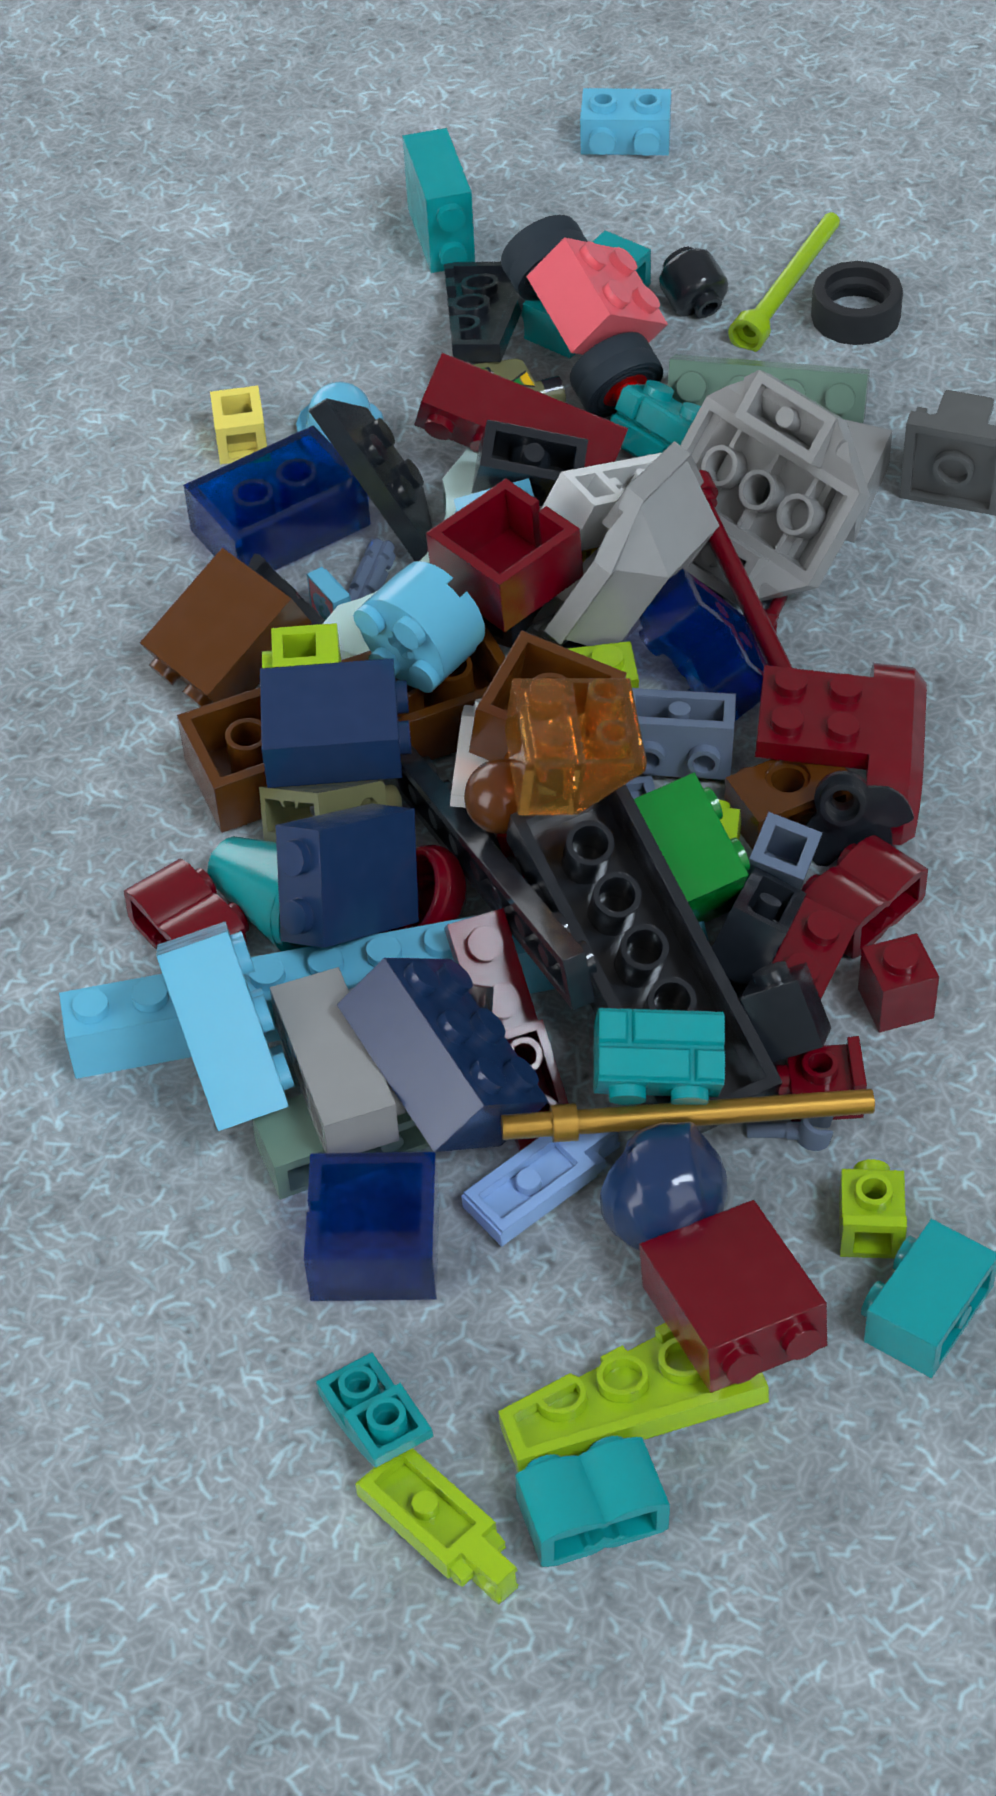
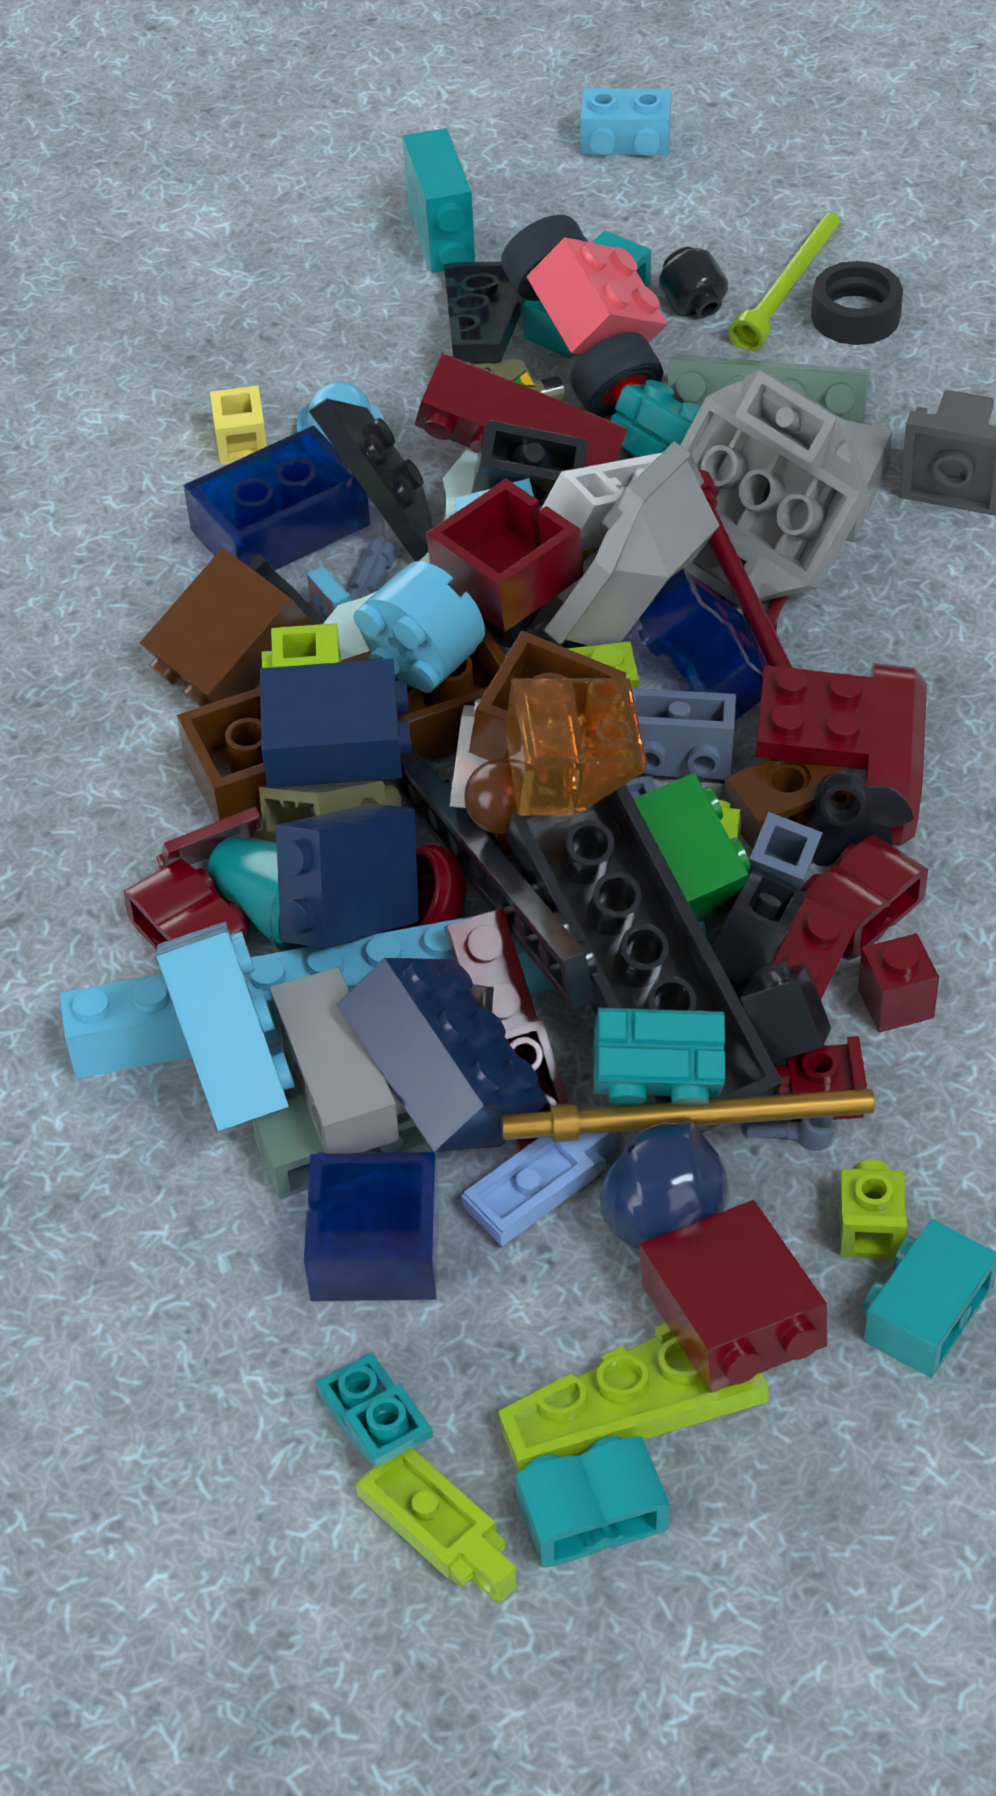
none -> dark red piece [156,807,261,870]

